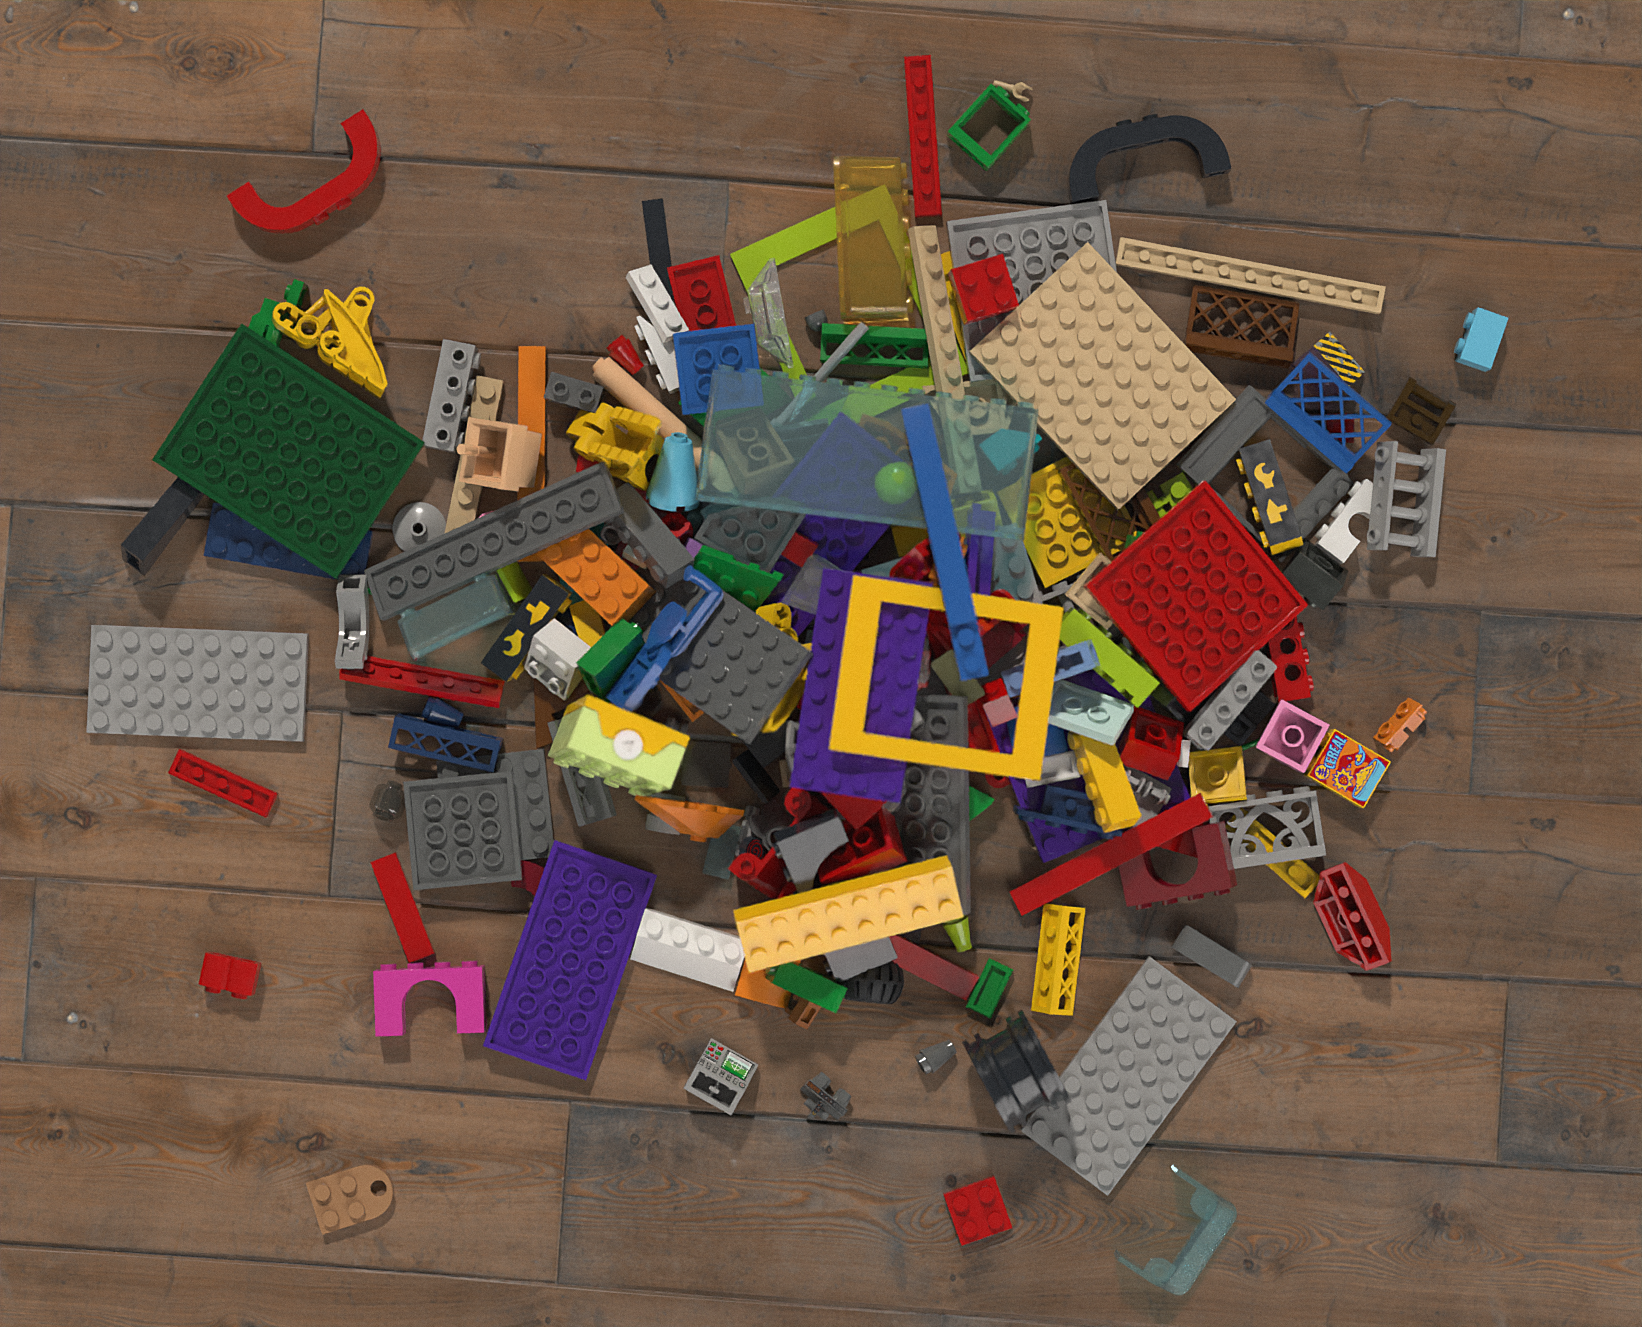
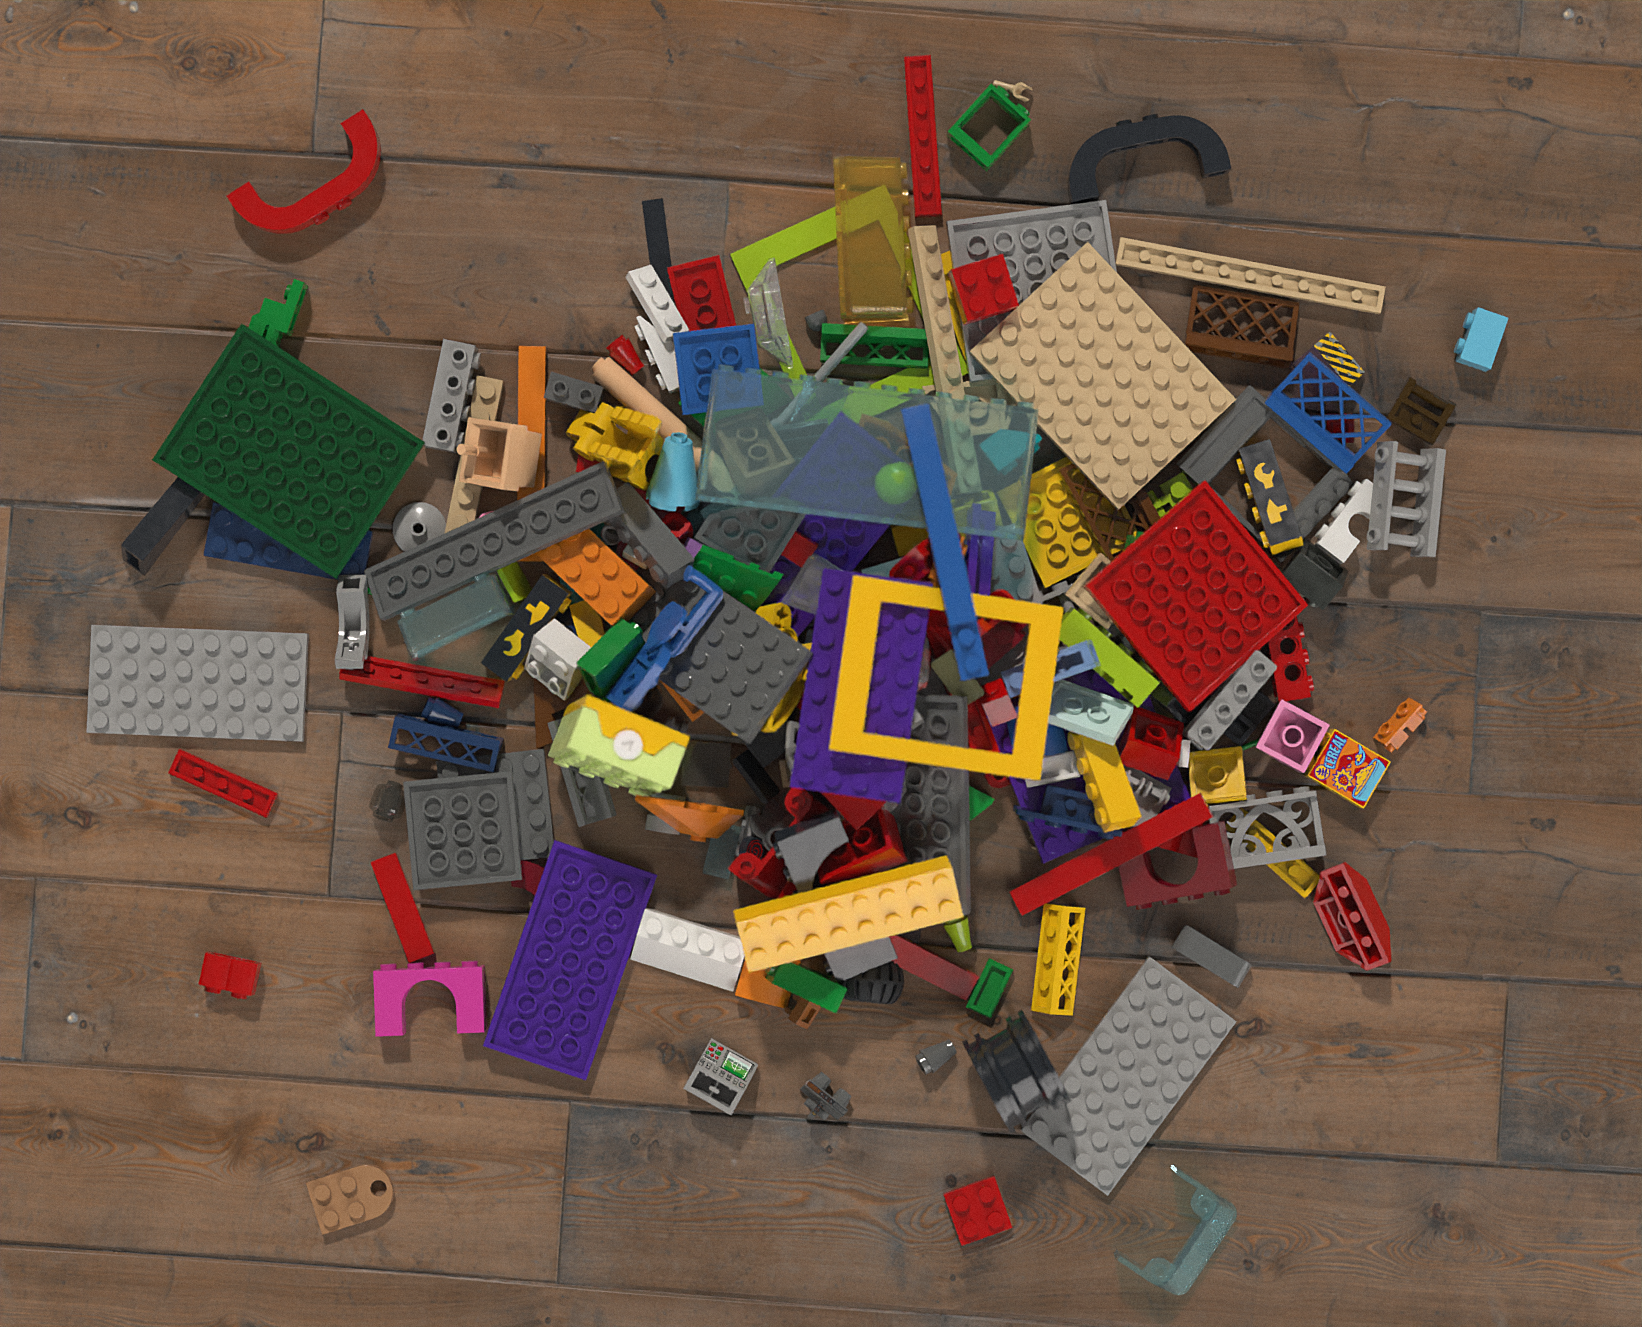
yellow piece [272,287,388,399] -> none

